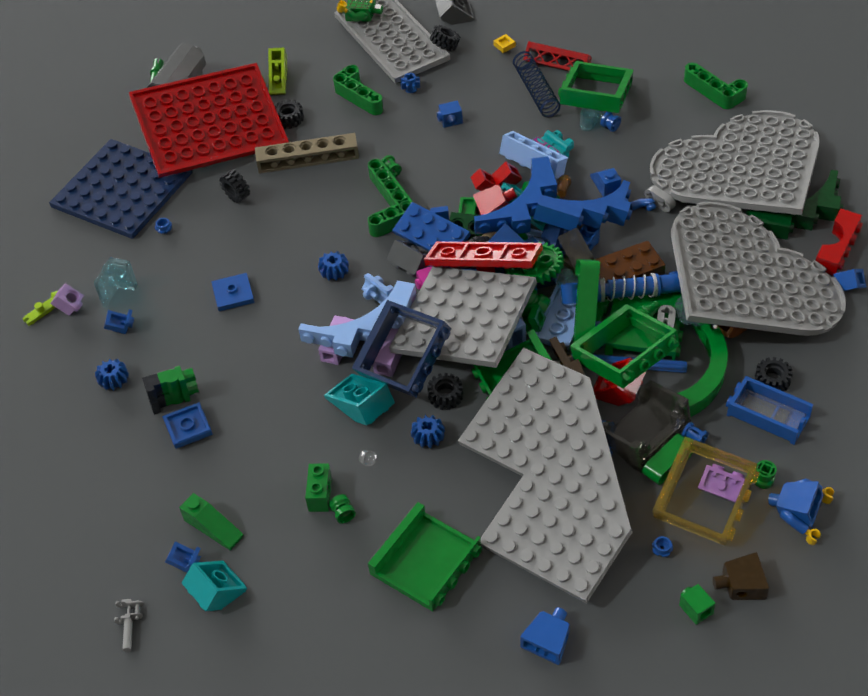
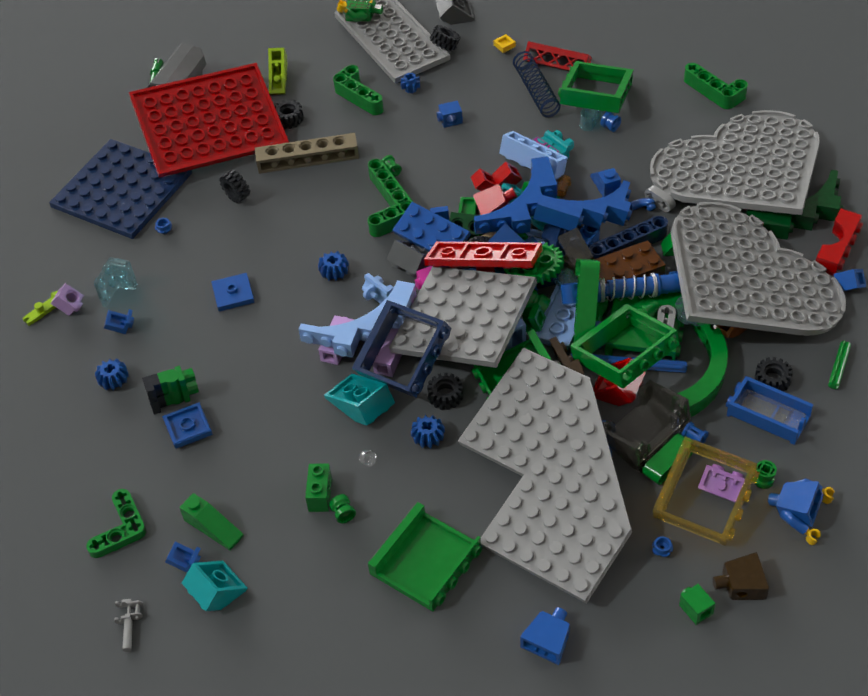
none -> green beam [86,489,146,558]
none -> dark blue beam [589,216,668,260]
none -> green slope [661,232,674,256]
none -> green axle [828,341,851,389]

